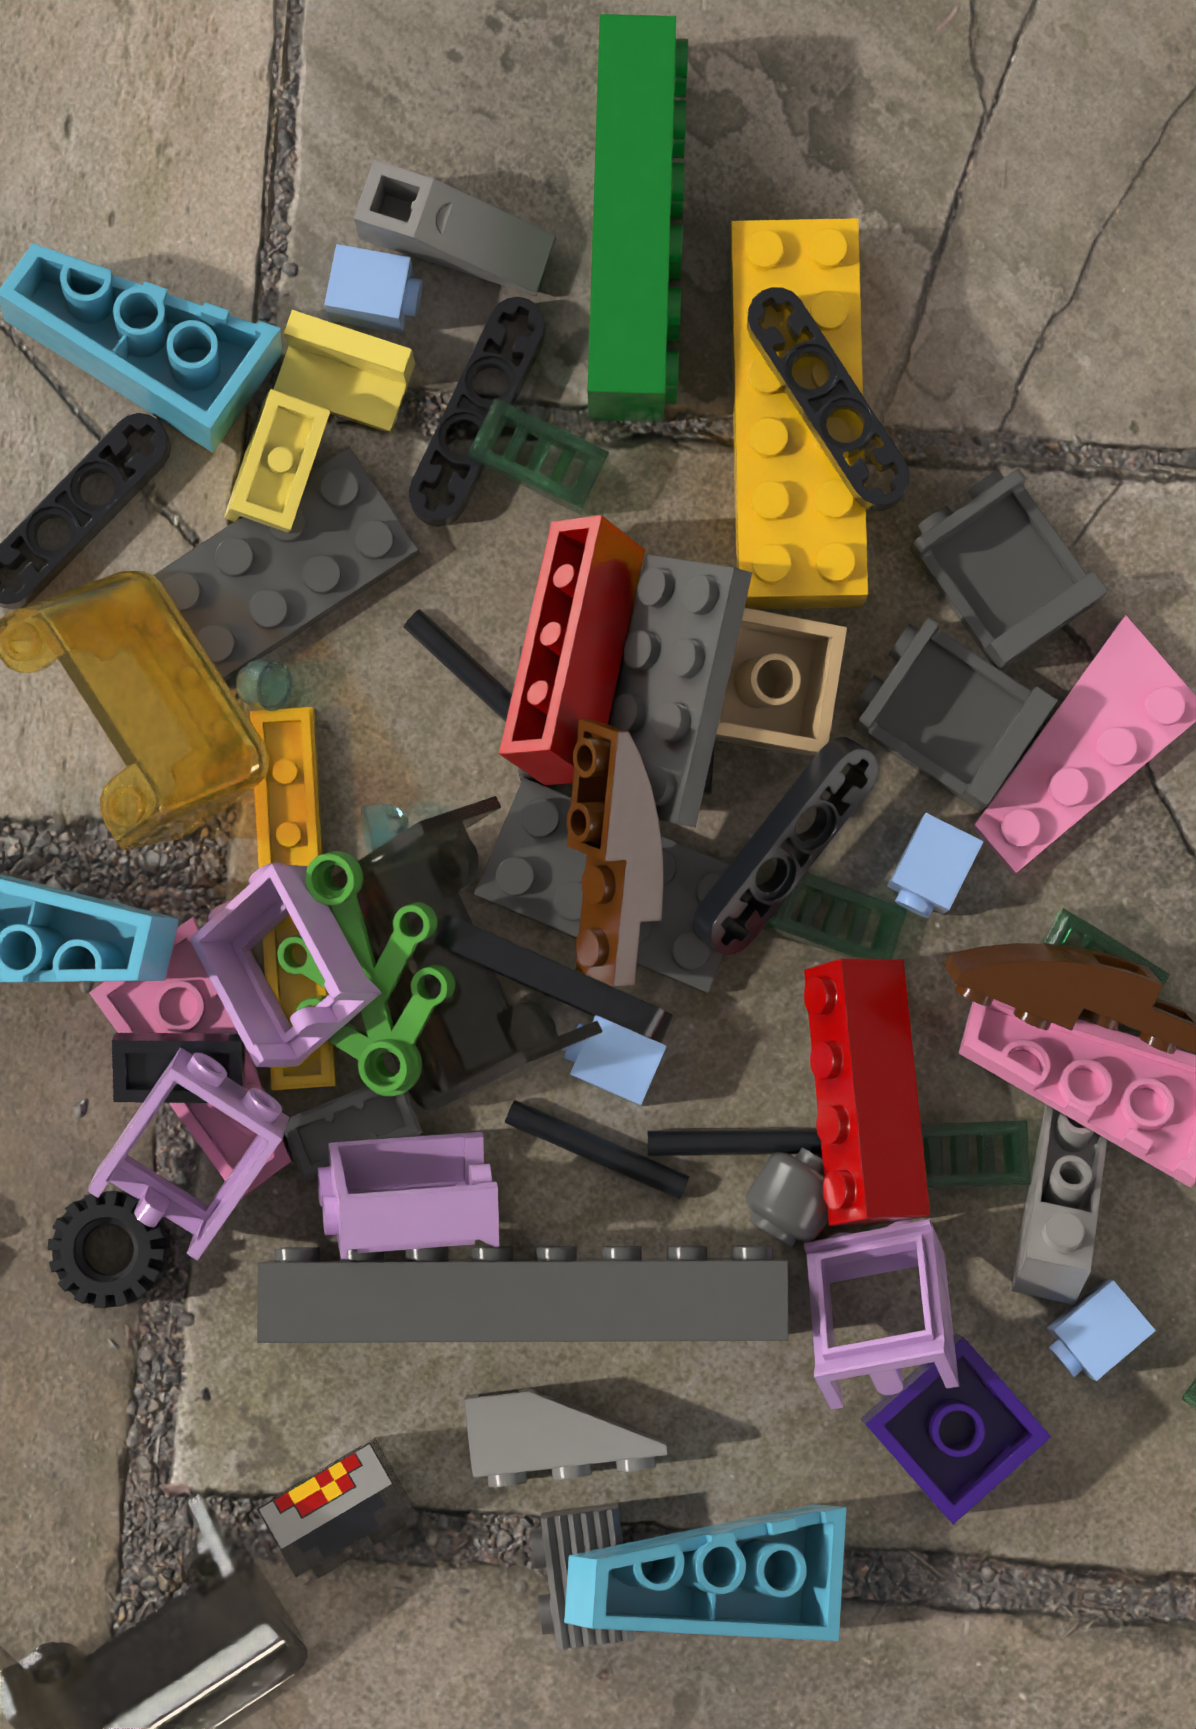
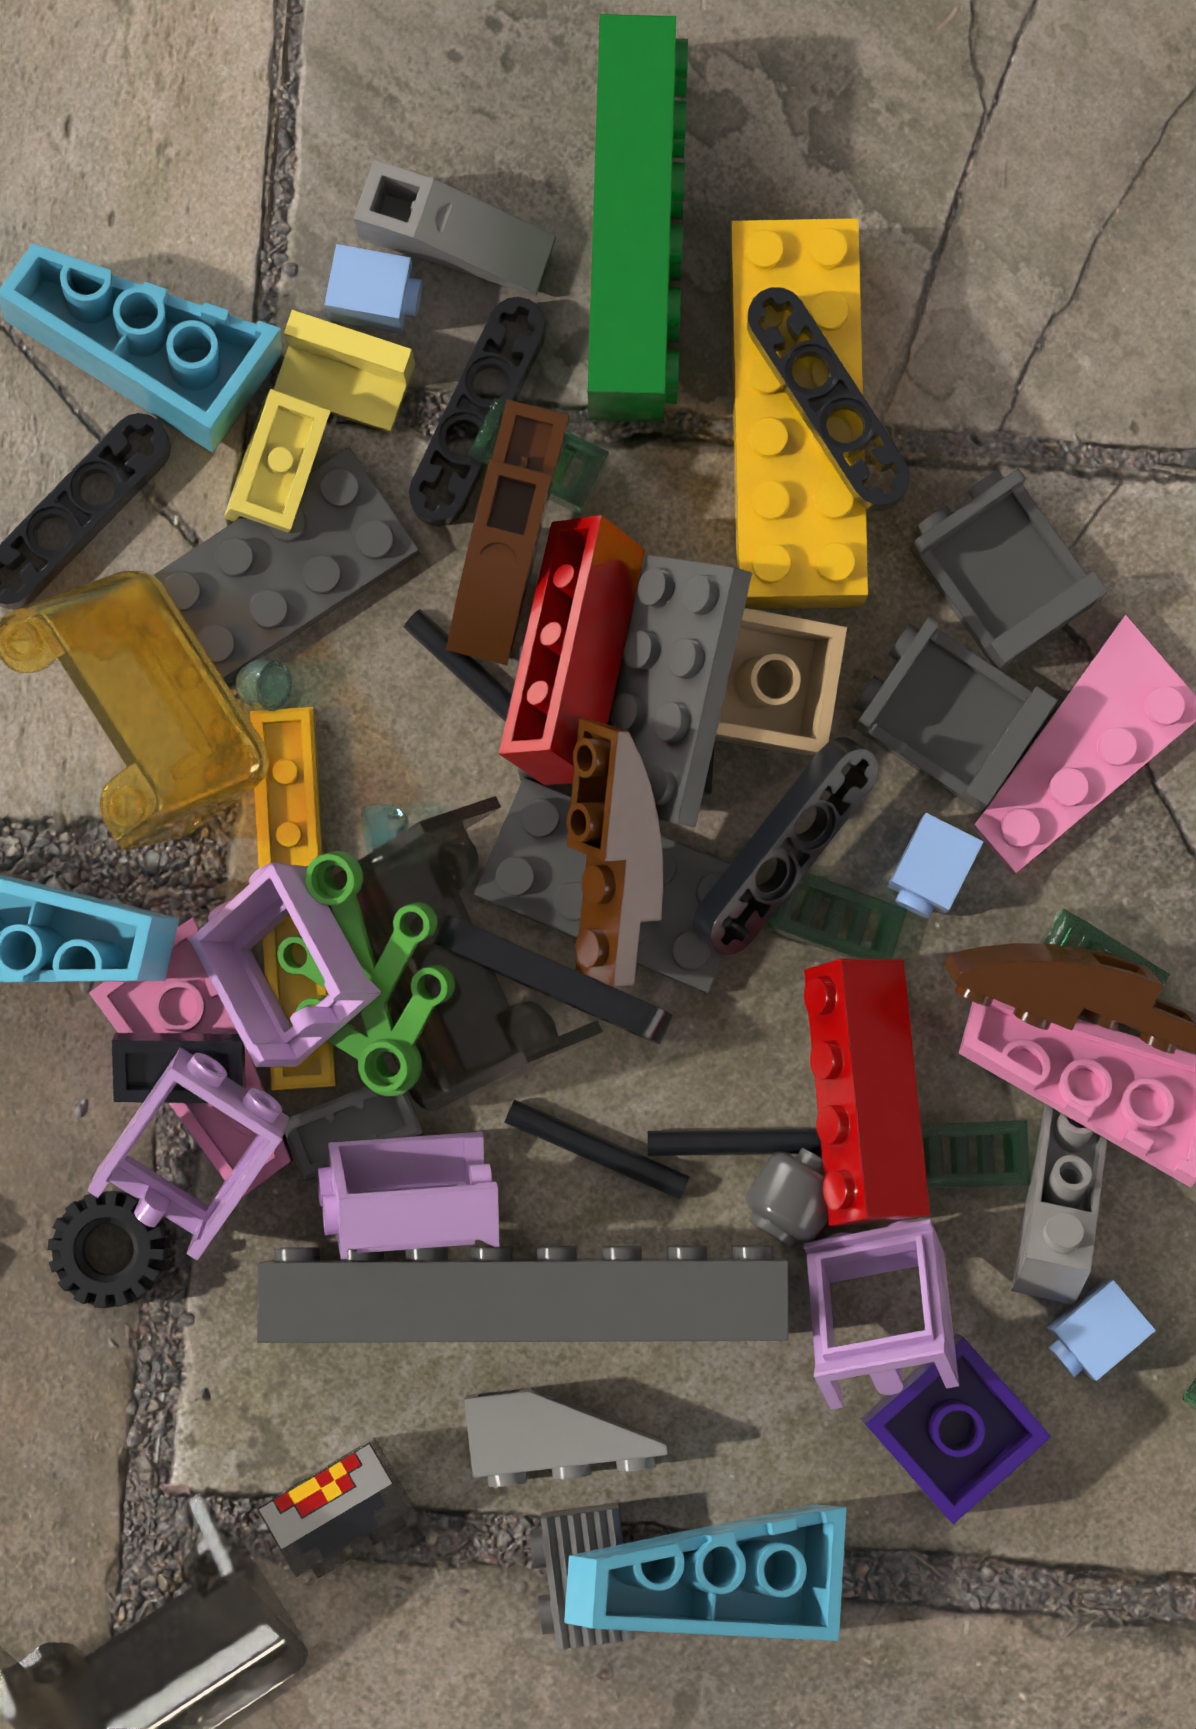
light blue brick [564,1015,667,1106] -> none
none -> reddish brown slope [446,399,570,666]

